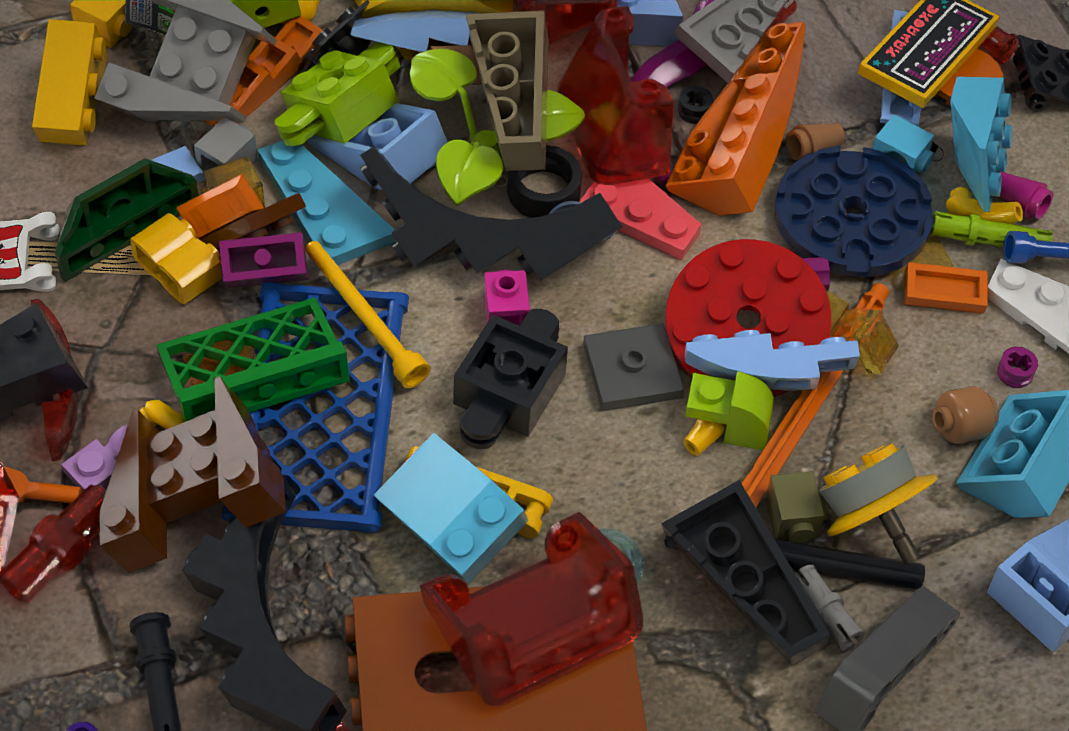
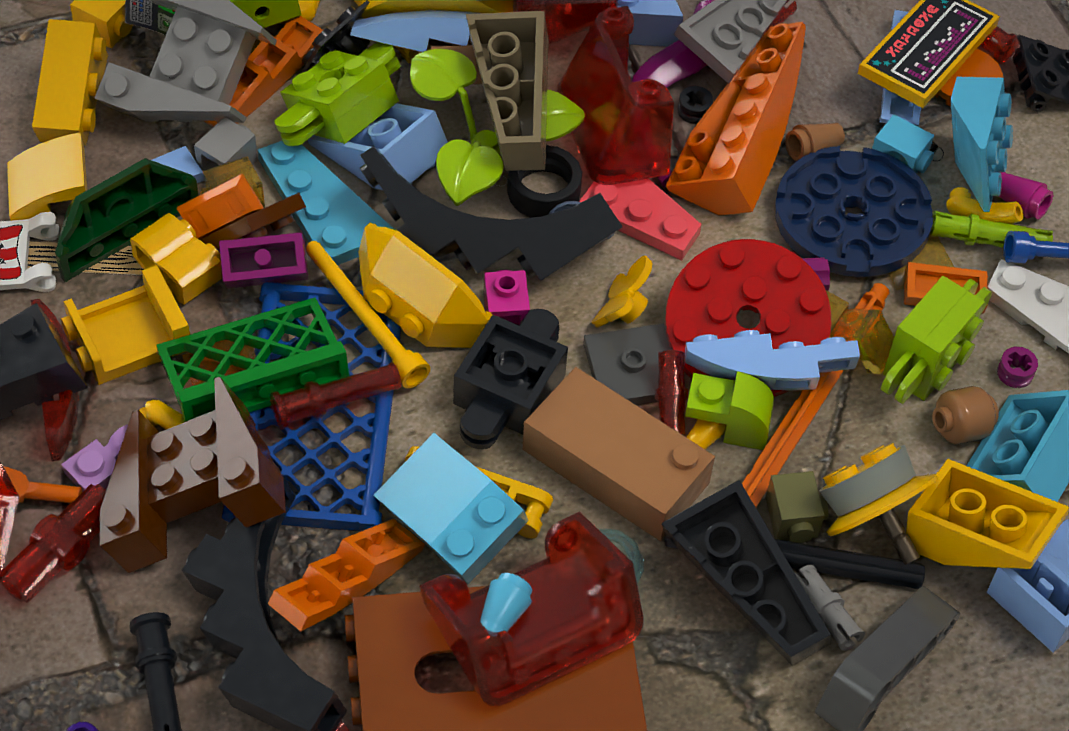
none -> yellow slope [7,132,87,221]
none -> yellow panel [60,265,190,385]
none -> orange slope [268,519,425,632]
none -> clear red pin [270,362,402,430]
none -> yellow wedge [358,223,492,348]
none -> medium azure cone [475,573,532,644]
none -> medium nougat brick [522,367,715,541]
none -> yellow animal [591,255,653,328]
none -> clear red pin [655,350,689,436]
none -> lime brick [880,276,992,404]
none -> yellow slope [906,459,1069,569]

